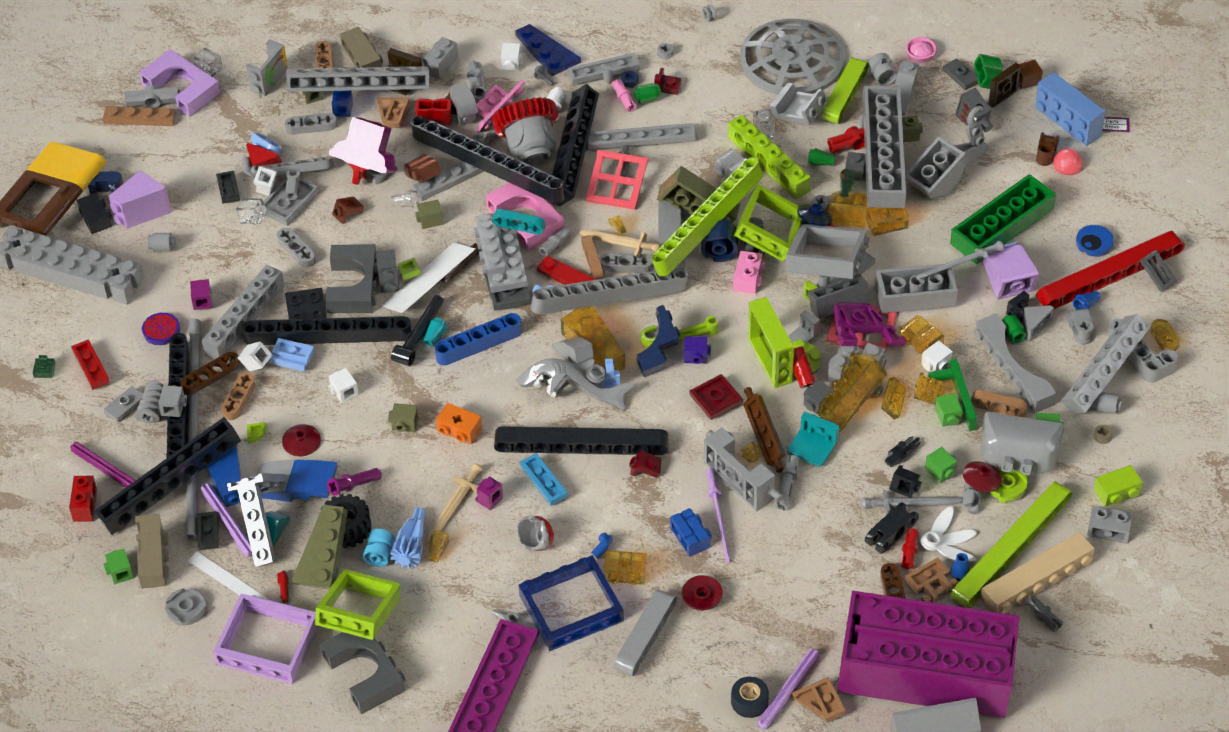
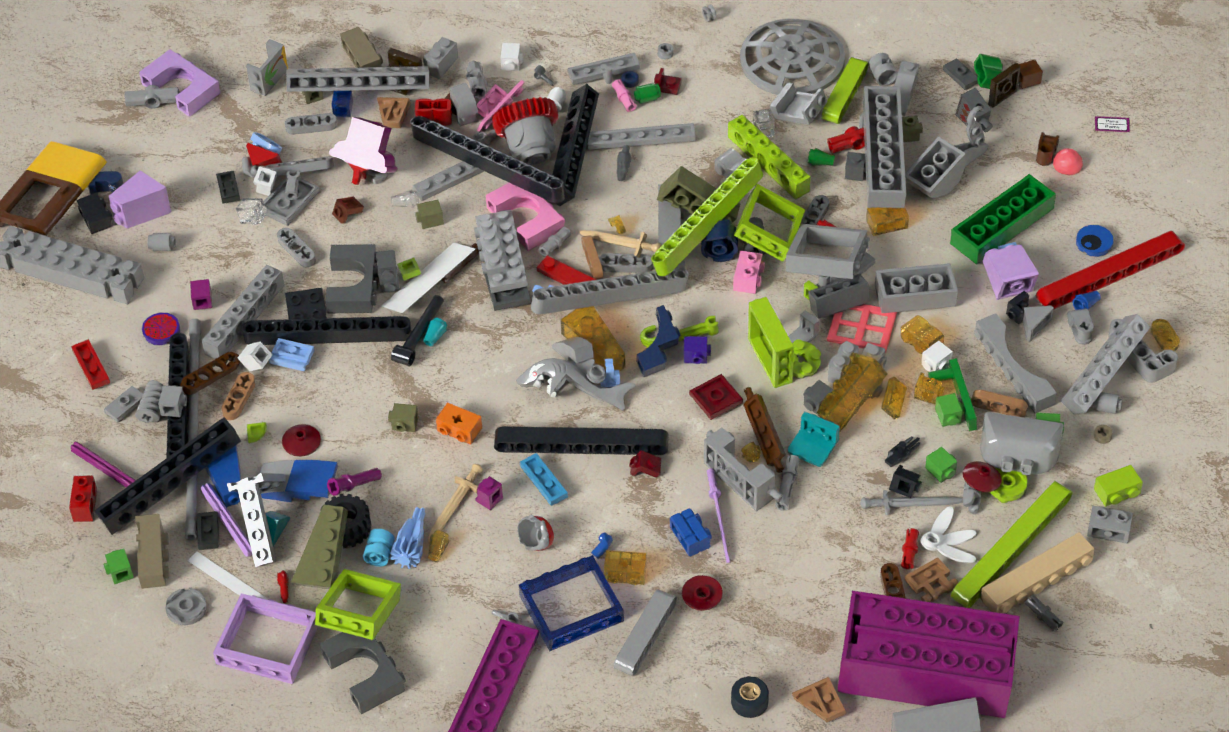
clear green tile [33,355,56,378] -> none
medium nougat plate [103,106,176,126] -> none
clear brick [193,47,223,77] -> none
medium nougat beam [315,41,333,68] -> none
white brick [328,368,358,403] -> none
copper brick [404,154,442,183] -> none
blue beam [435,313,522,366] -> none
teal beam [492,209,546,235] -> none
clear blue wing [515,24,581,76] -> none
coral window [585,150,649,210] -> none
lavender axle [758,648,819,729] -> none
red axle [793,346,816,389] -> none
dish [797,204,833,226] -> none
clear yellow bracket [828,191,867,227] -> none
magenta wing [833,303,907,346] -> none
clear green slope [839,169,854,197] -> none
black piece [864,502,919,554] -> none
bright pink hat [906,37,937,63] -> none
light grey sword [916,241,1004,279] -> none
blue cone [950,553,970,581] -> none
green brick [1002,315,1026,343] -> none
medium blue brick [1035,72,1105,146] -> none
dark grey tile [1140,250,1177,292] -> none

